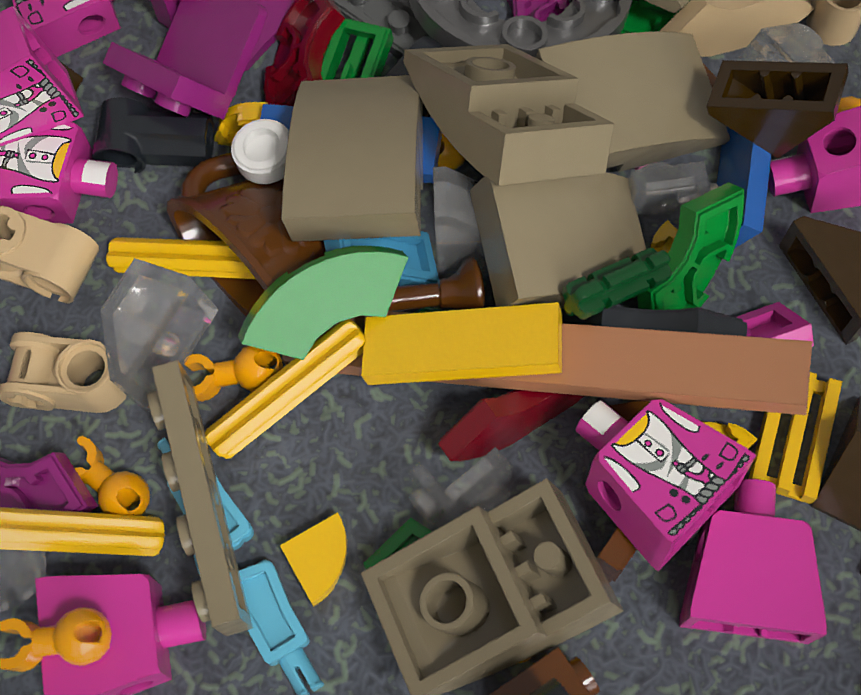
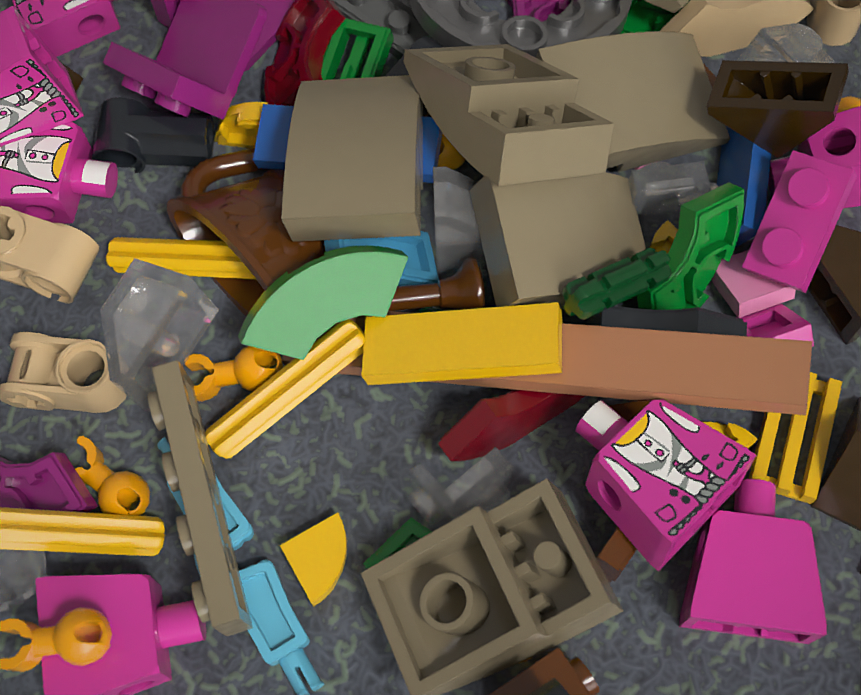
white tile [231,119,289,184] -> none
none -> bright pink tile [711,250,796,318]
none -> dark pink plate [742,150,857,293]

